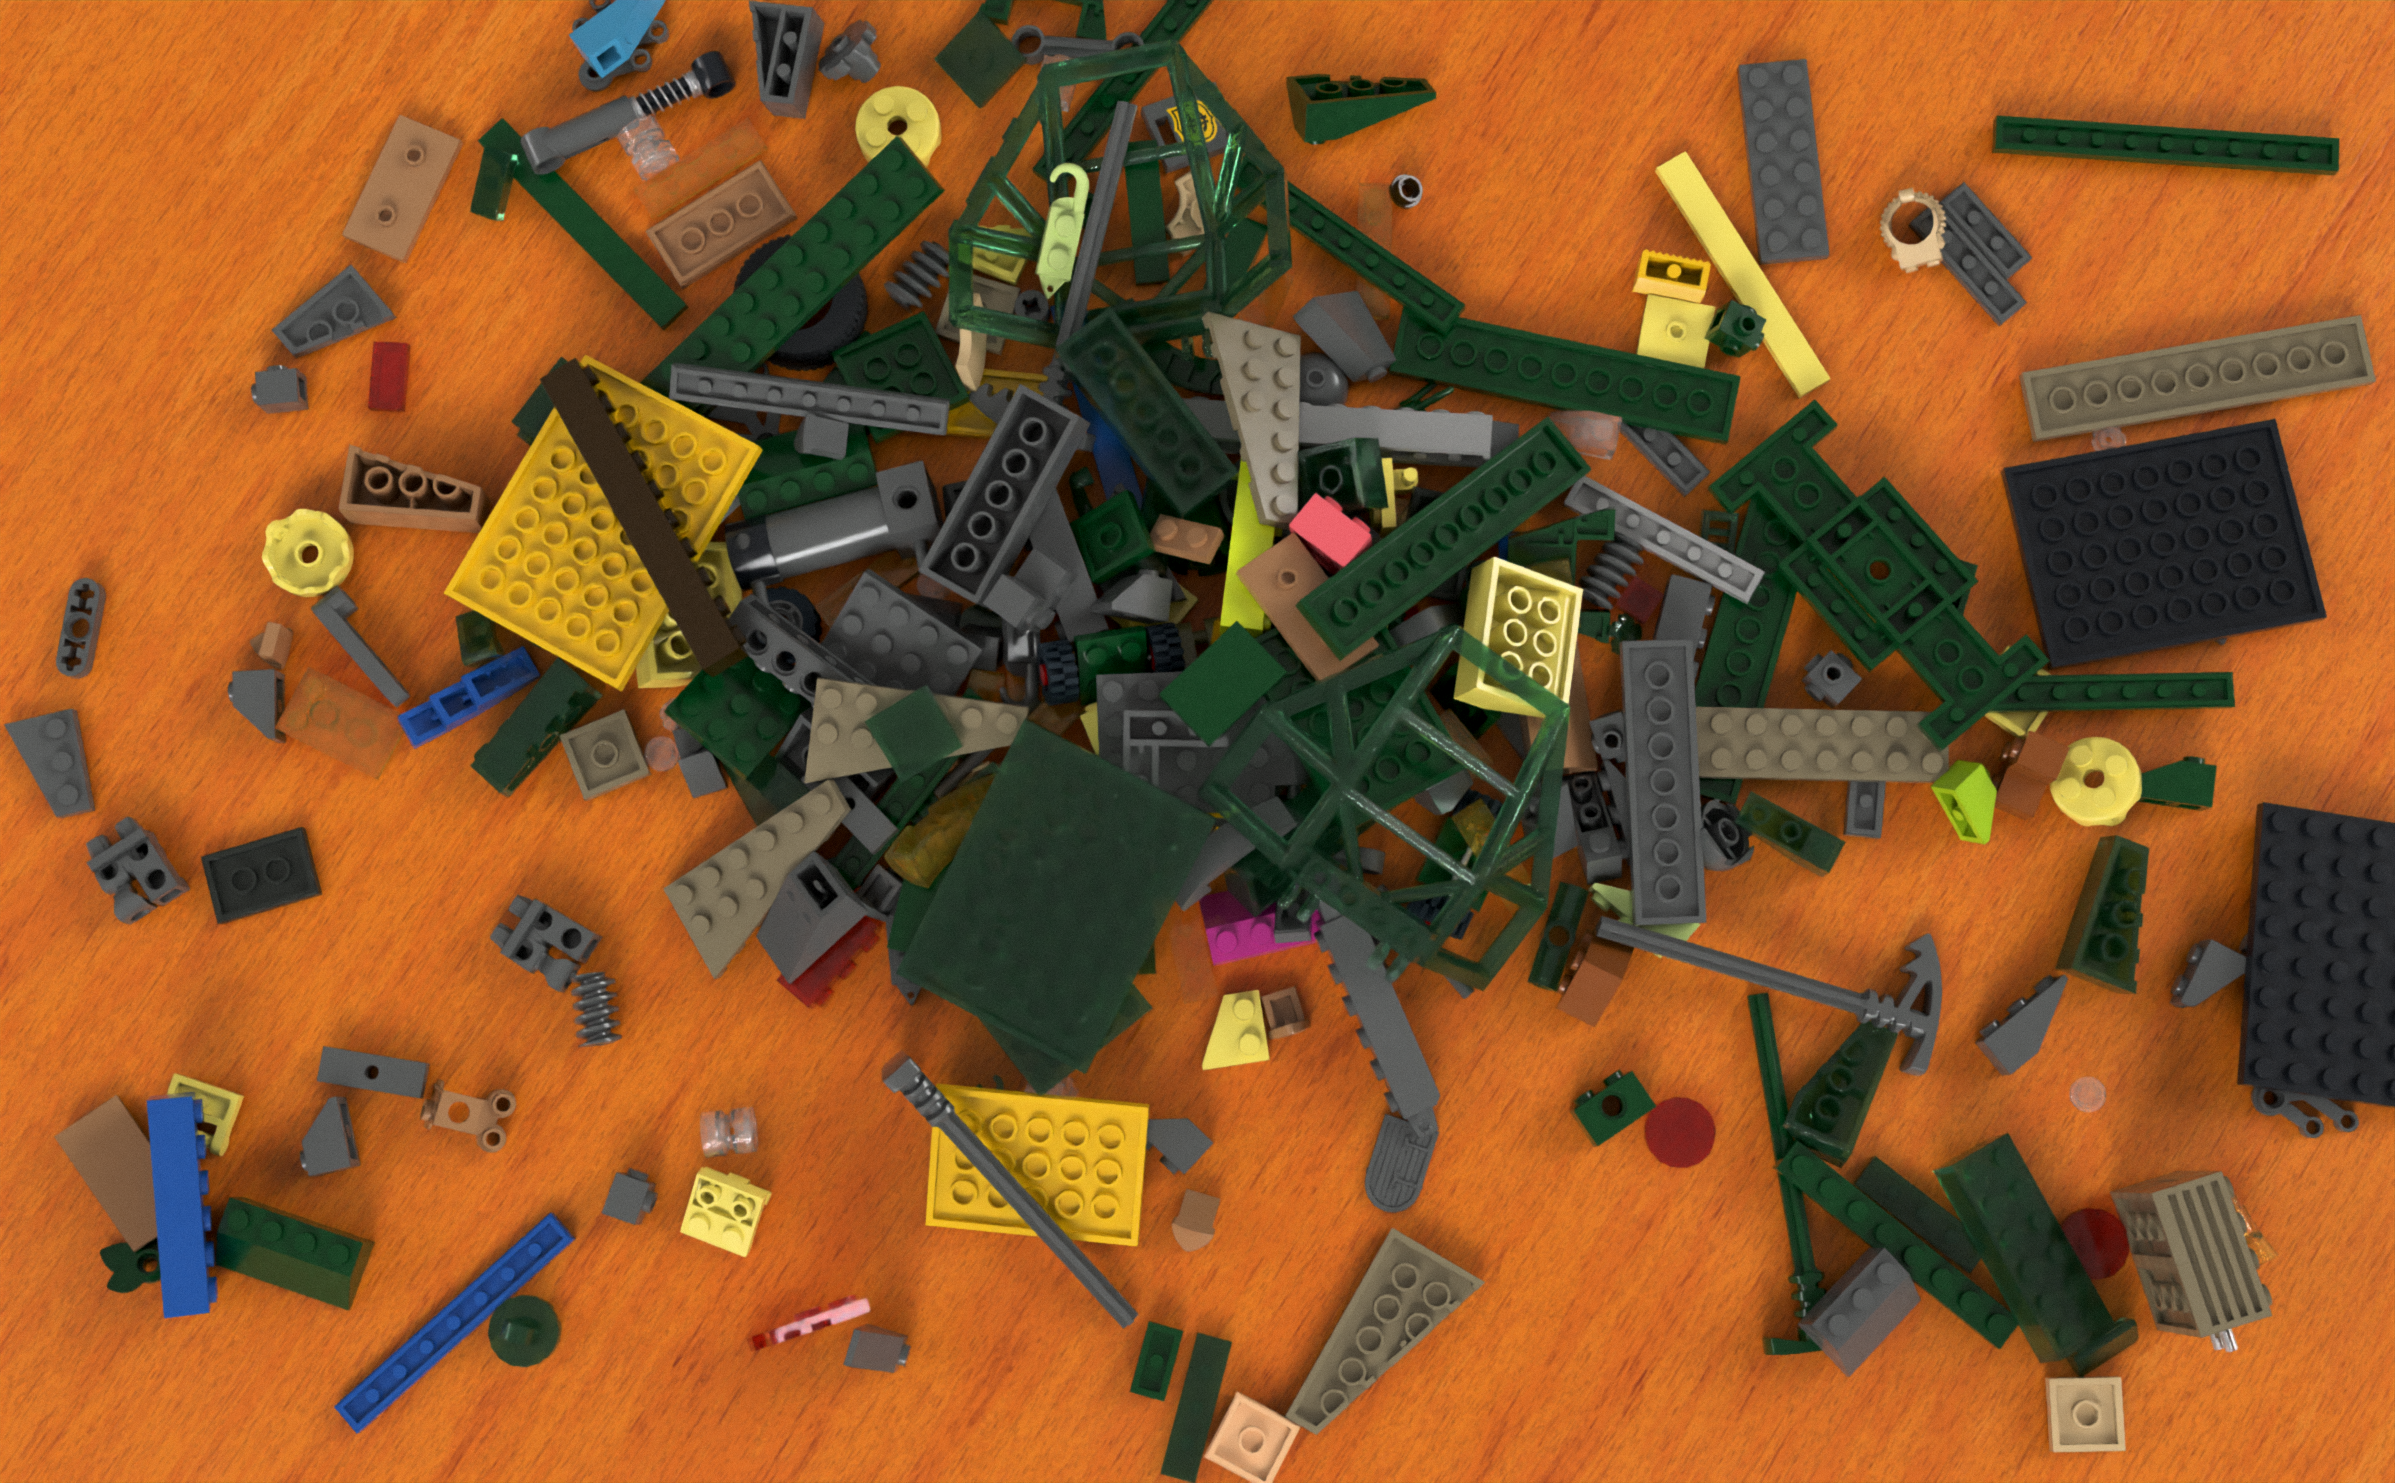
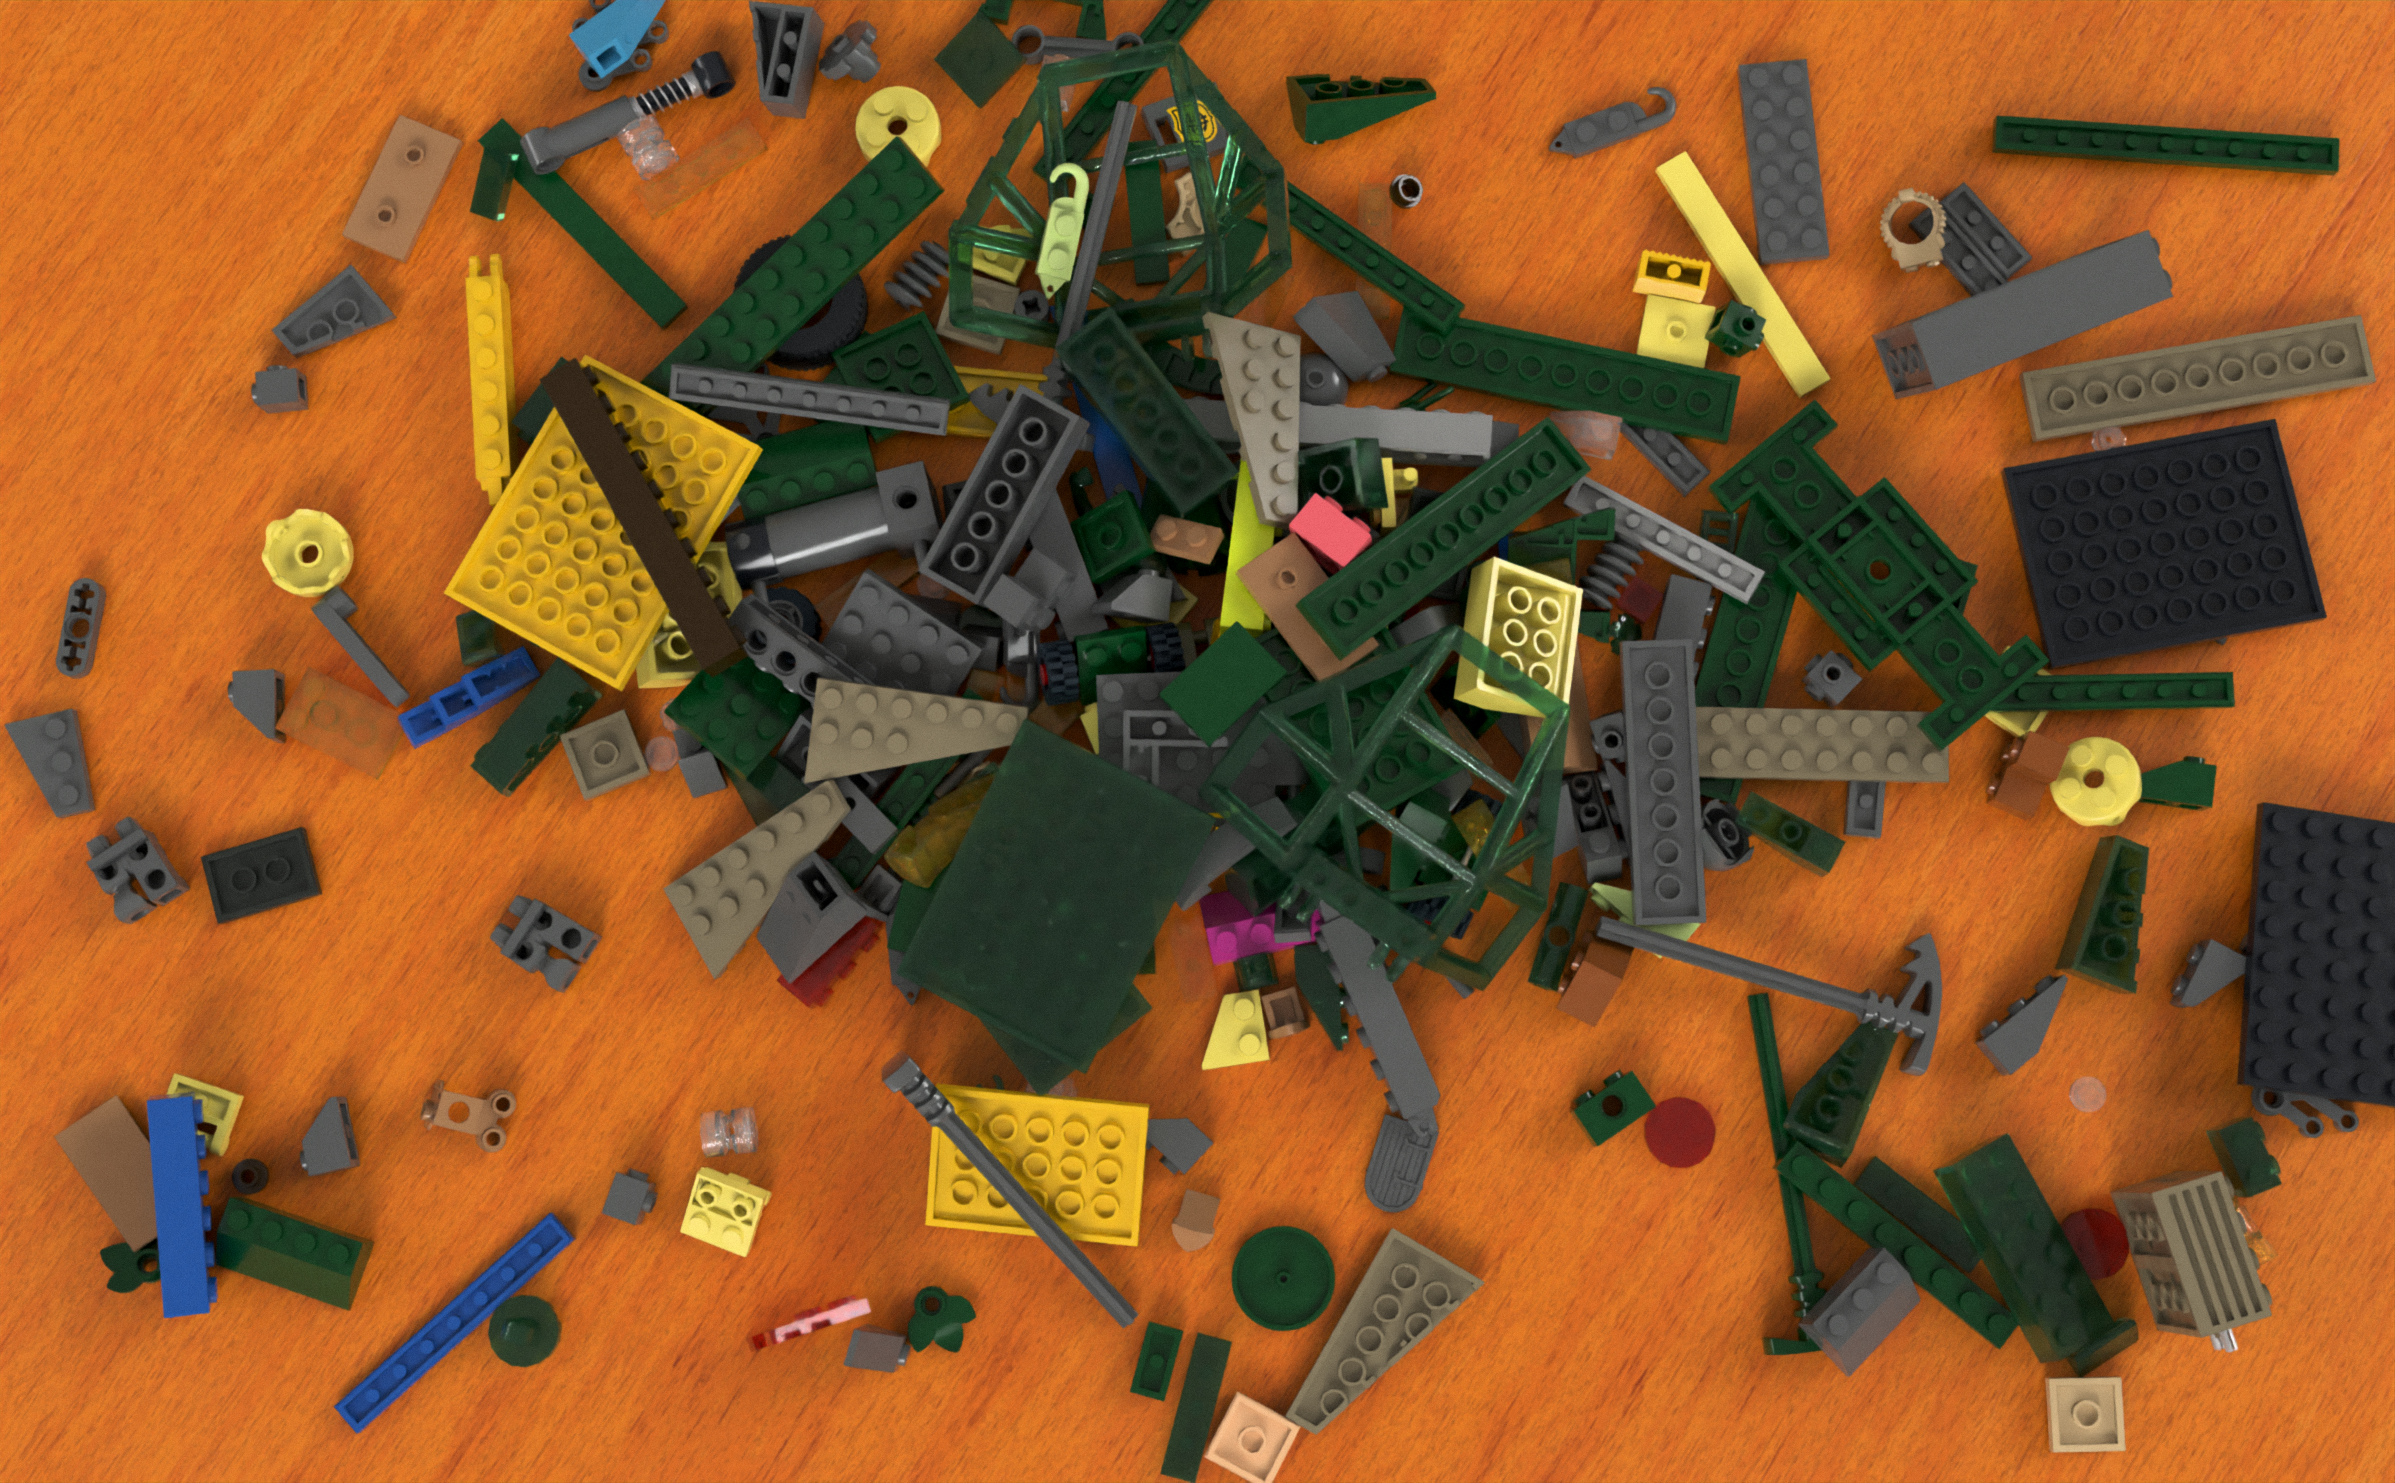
medium nougat tile [250,622,294,670] -> none
dark grey tile [317,1046,430,1099] -> none
medium nougat wedge [339,444,491,533] -> none
clear red tile [368,341,411,412] -> none
dark grey piece [569,972,622,1047] -> none
medium nougat tile [645,160,797,289] -> none
dark grey tile [794,412,849,460] -> none
clear green tile [865,685,964,783] -> none
tan tile [955,293,987,392] -> none
lime slope [1931,760,1997,844] -> none
none -> dark brown plate [232,1159,269,1194]
none -> yellow hinge [465,254,519,508]
none -> dark green plate [908,1286,976,1353]
none -> dark green piece [1232,1226,1335,1331]
none -> clear green leg [1233,952,1279,992]
none -> clear green slope [1294,945,1349,1052]
none -> dark green slope [1389,788,1452,909]
none -> dark grey plate [1548,87,1677,159]
none -> dark grey door [1872,230,2173,399]
none -> clear green brick [2206,1117,2282,1198]

